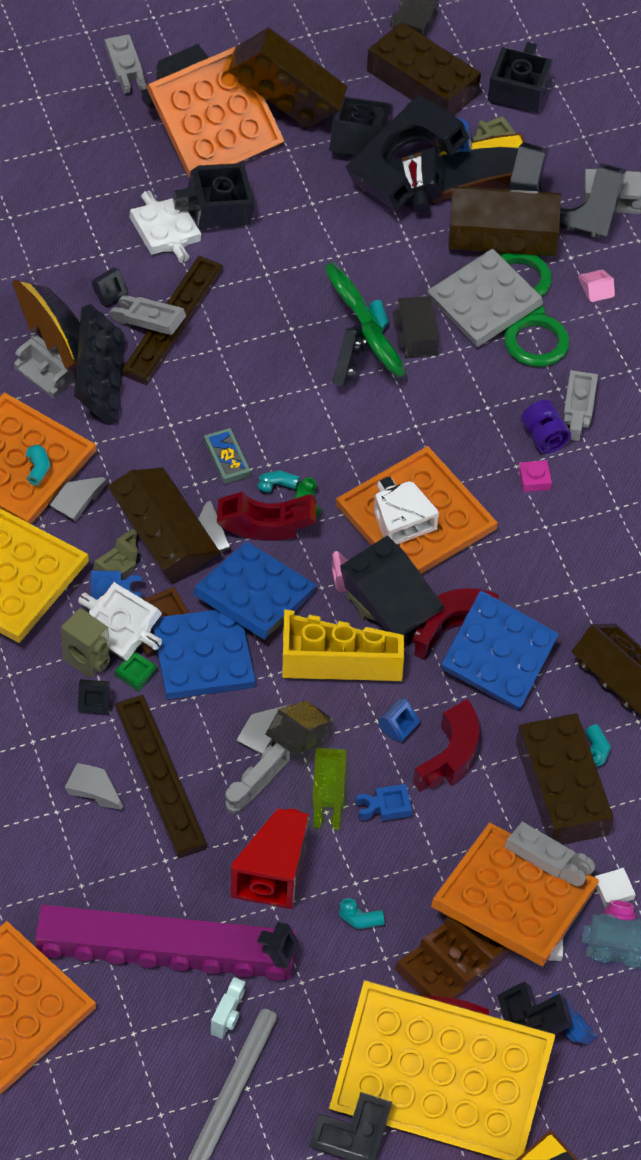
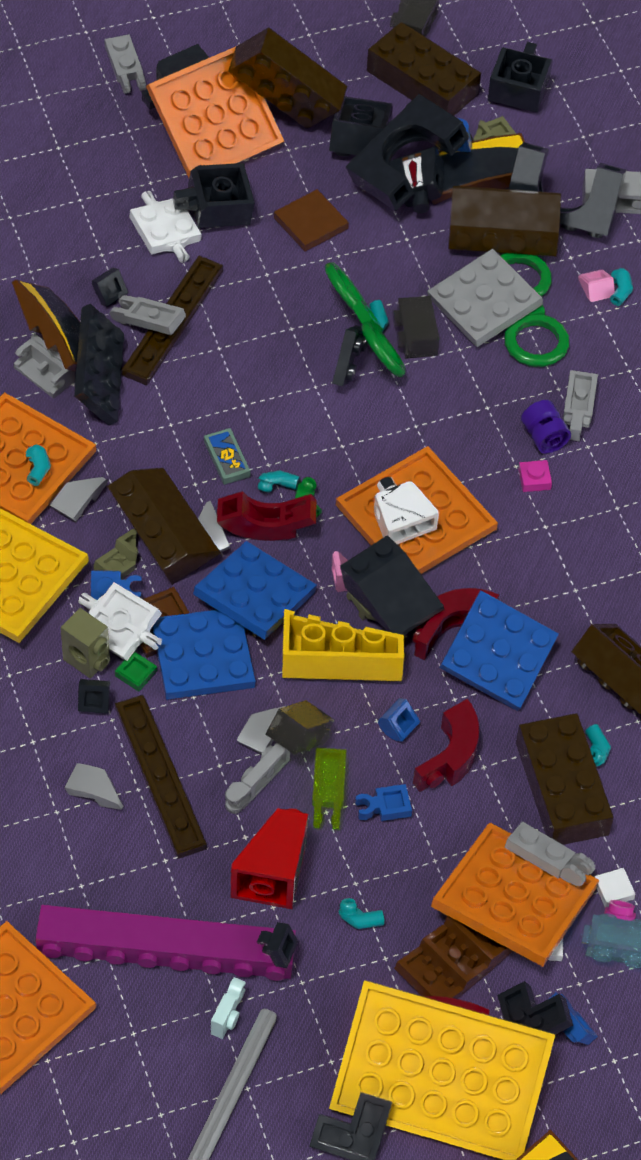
none -> reddish brown tile [274,189,349,252]
none -> teal arm [610,268,633,306]

